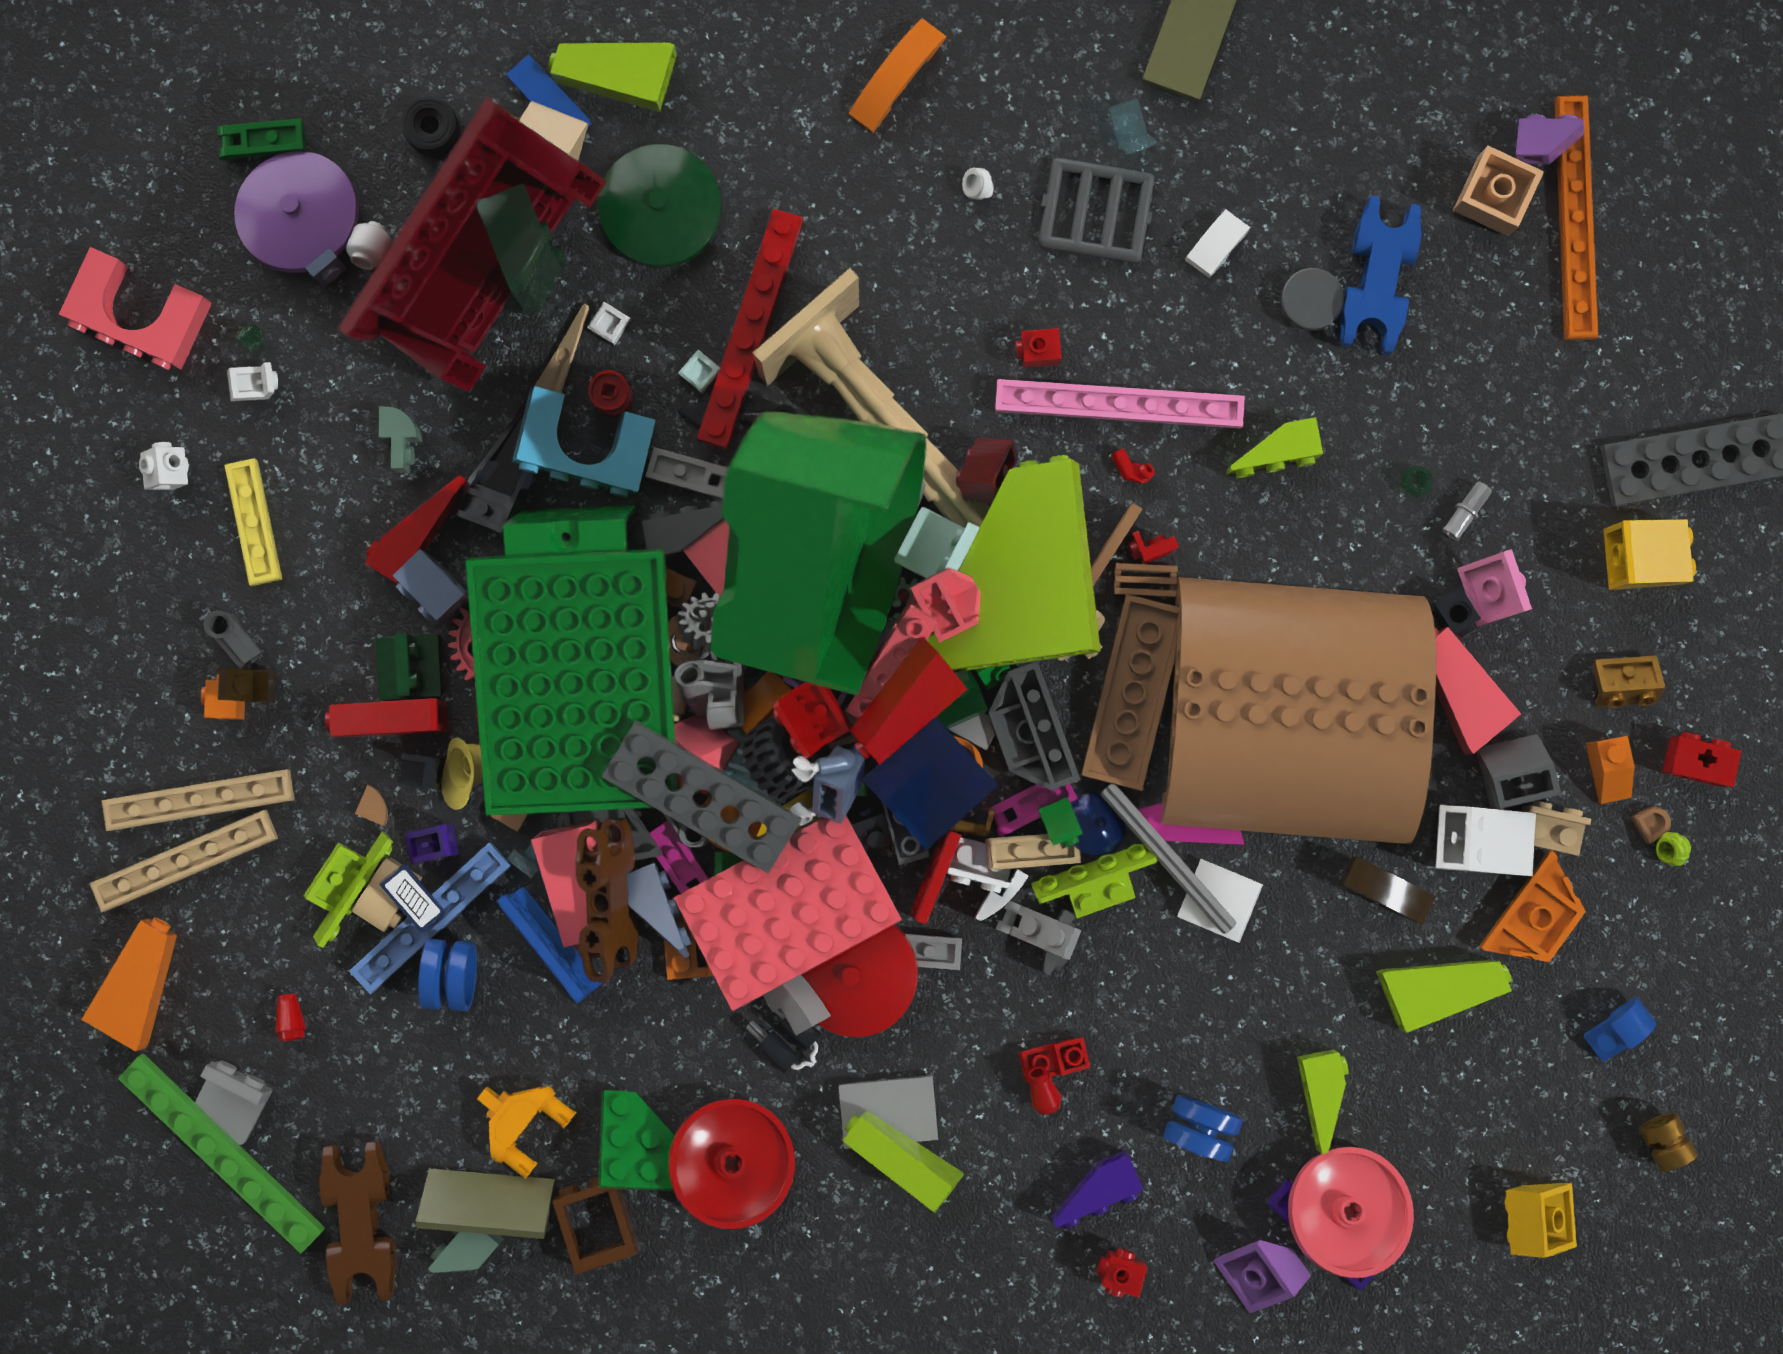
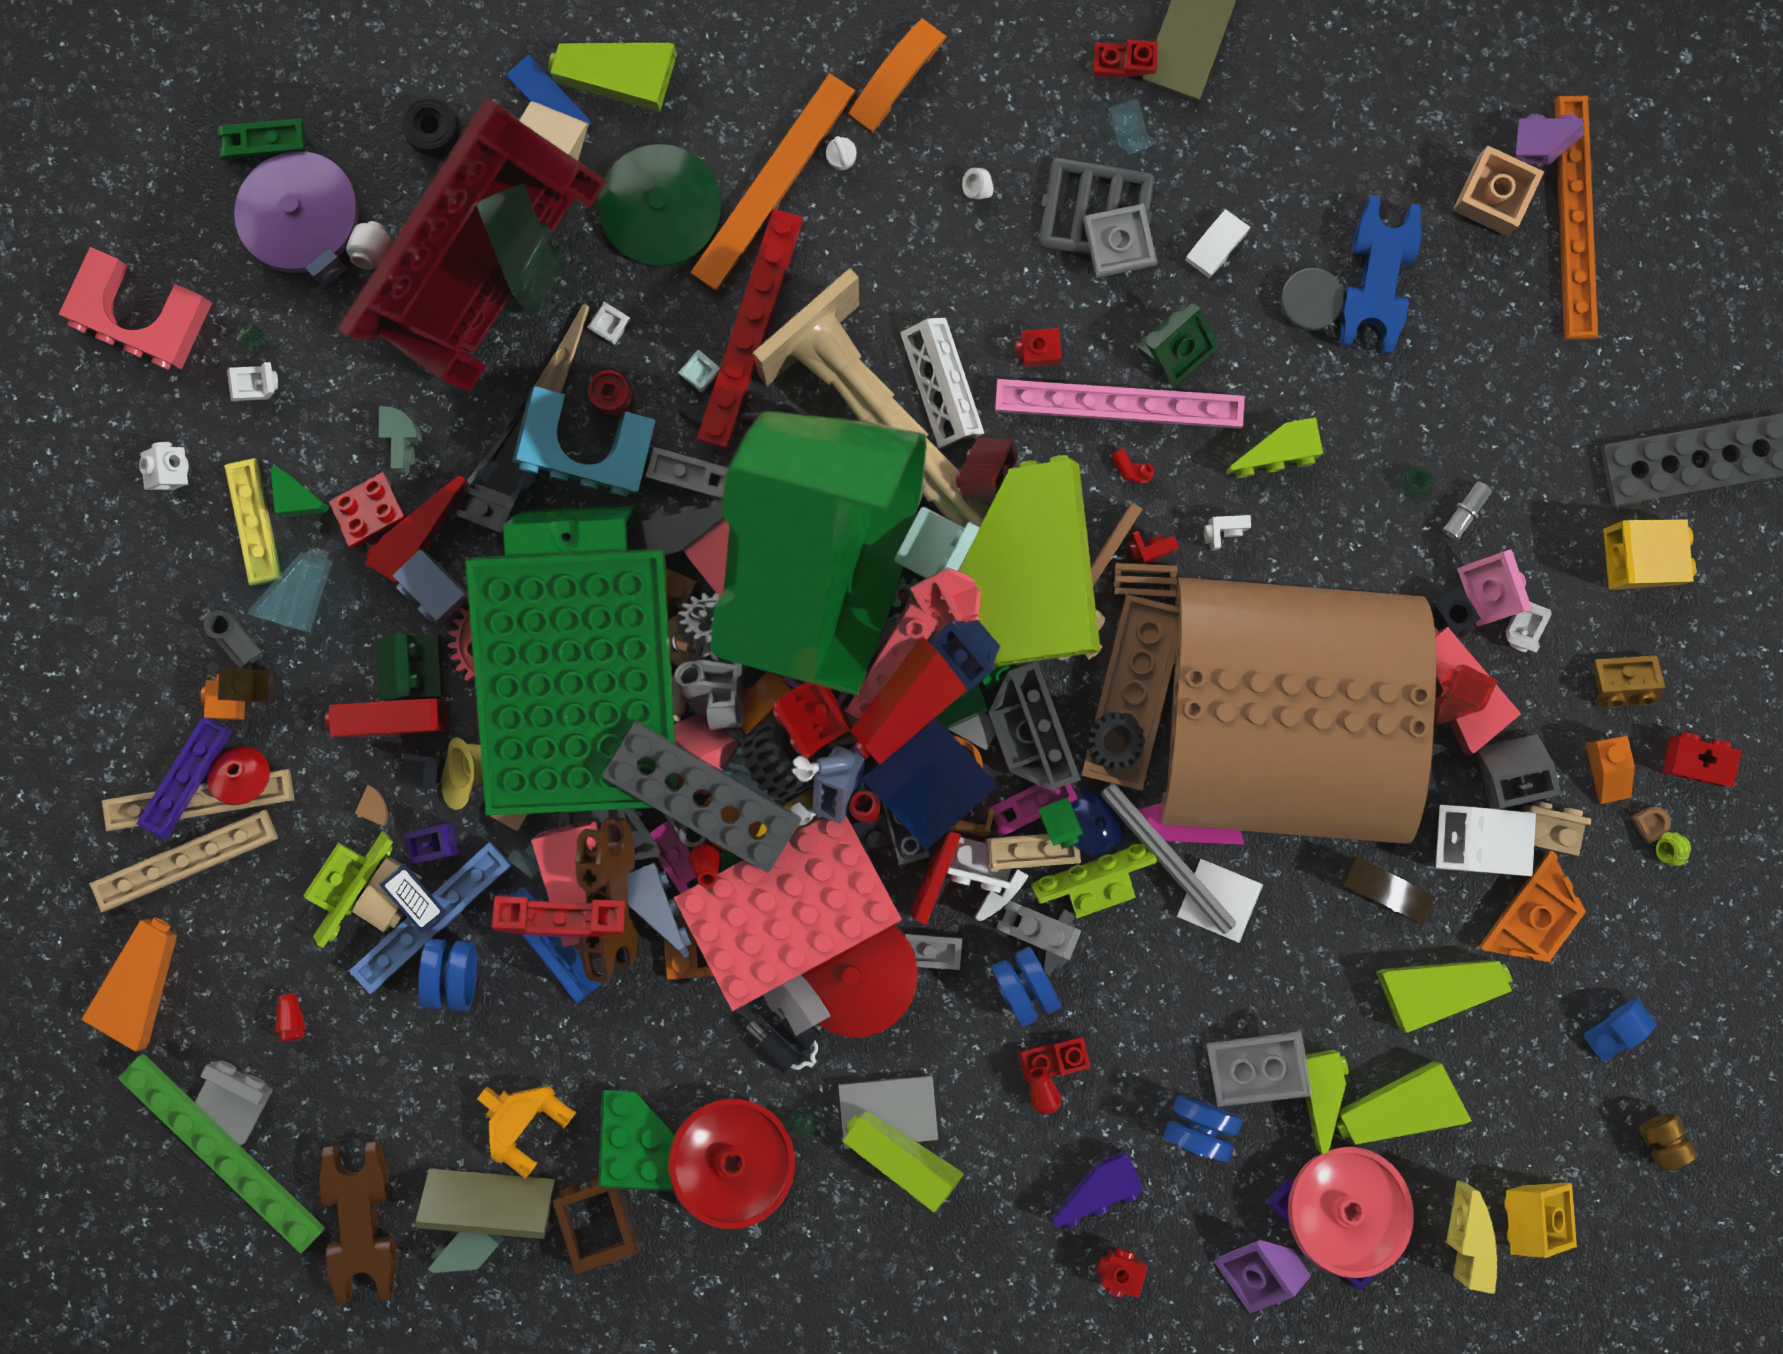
none -> dark purple tile [136,715,232,840]
none -> red dish [207,747,270,805]
none -> clear light blue slope [248,548,332,633]
none -> green slope [271,465,330,517]
none -> red hinge [329,472,407,548]
none -> red slope [492,896,625,937]
none -> red cone [689,844,720,887]
none -> orange tile [690,73,855,292]
none -> clear green plate [788,1110,817,1141]
none -> white tile [826,136,857,170]
none -> red cone [849,790,880,823]
none -> white fence [900,318,984,448]
none -> dark blue slope [928,620,1000,691]
none -> blue wheel [990,946,1062,1028]
none -> light grey tile [1083,204,1157,278]
none -> black tyre [1087,712,1145,769]
none -> red slope [1092,40,1158,77]
none -> dark green bracket [1136,303,1219,388]
none -> white bracket [1204,515,1251,551]
none -> light grey tile [1207,1031,1313,1107]
none -> lime slope [1335,1061,1471,1145]
none -> clear red slope [1434,664,1498,725]
none -> light yellow slope [1446,1180,1497,1294]
none -> white bracket [1505,602,1552,652]

